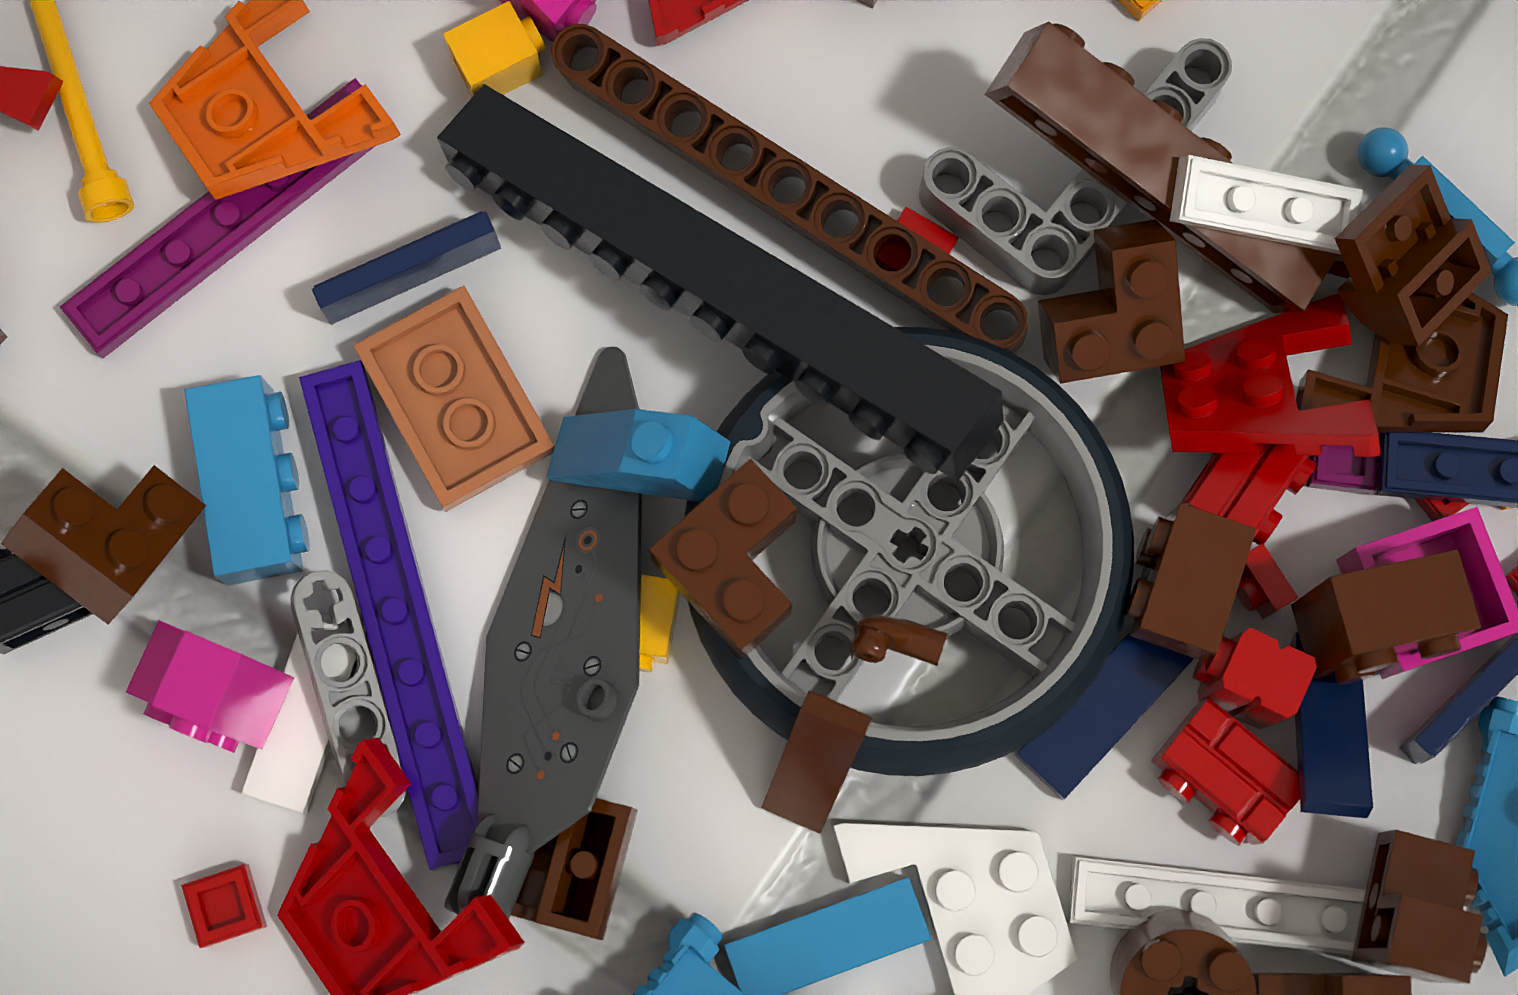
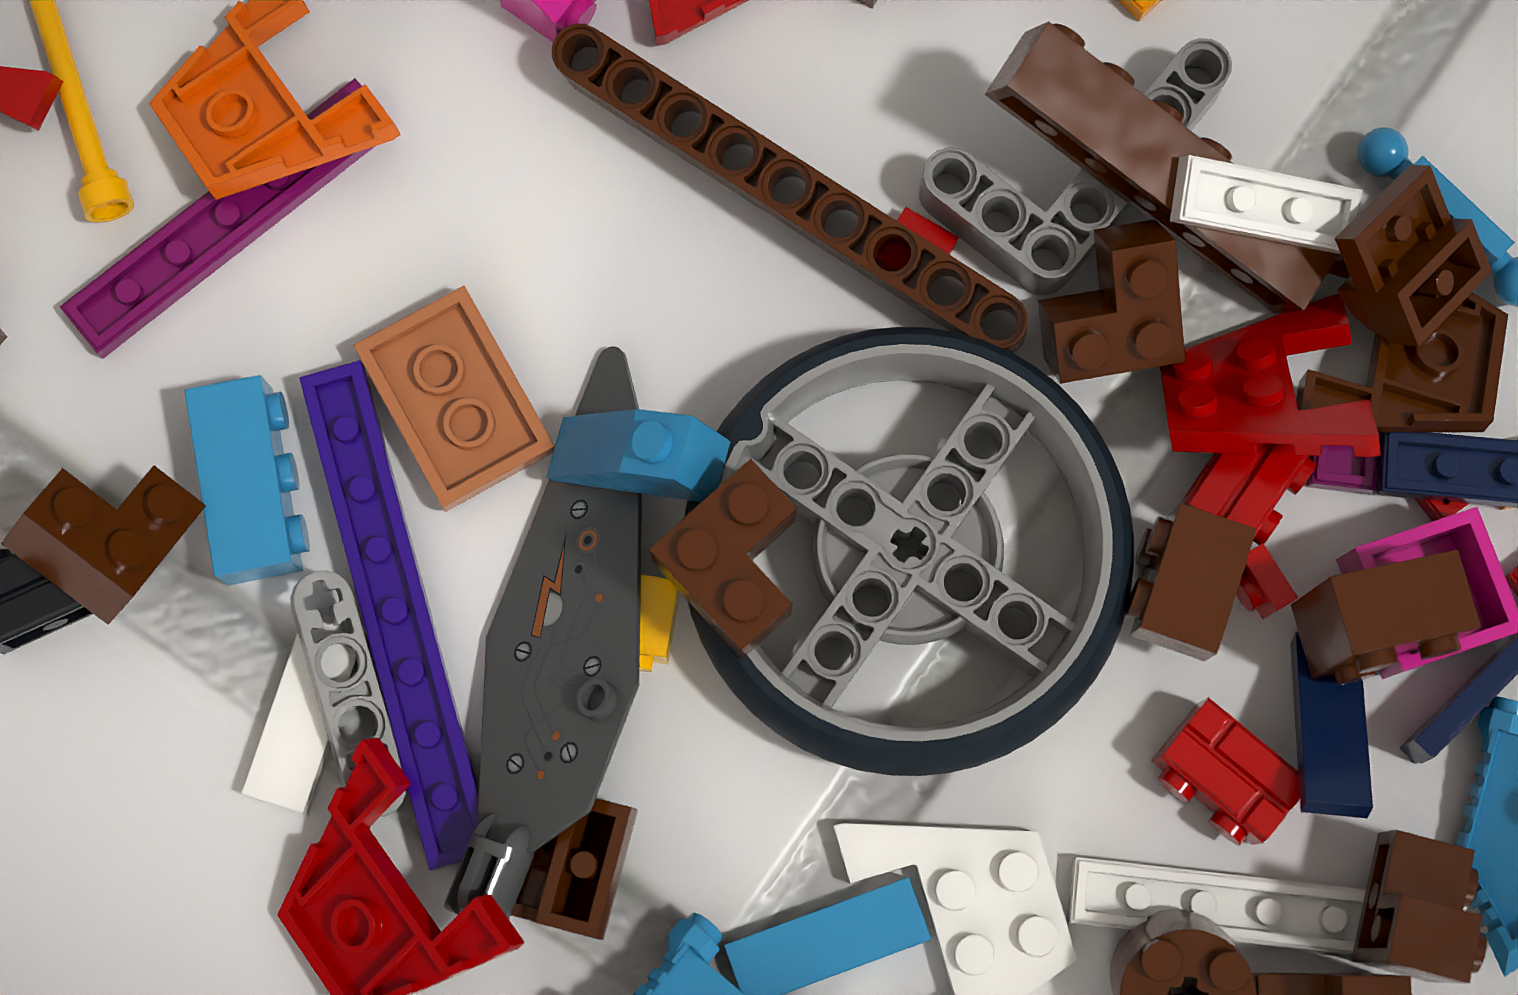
dark pink brick [125,620,294,753] -> none
red tile [181,864,267,948] -> none
dark blue tile [311,211,502,325] -> none
black brick [437,84,1004,482] -> none
yellow brick [443,1,546,97] -> none
reddish brown tile [761,691,872,834] -> none
reddish brown arm [851,614,948,666] -> none
dark blue tile [1015,631,1195,800] -> none
red brick [1192,627,1317,730] -> none

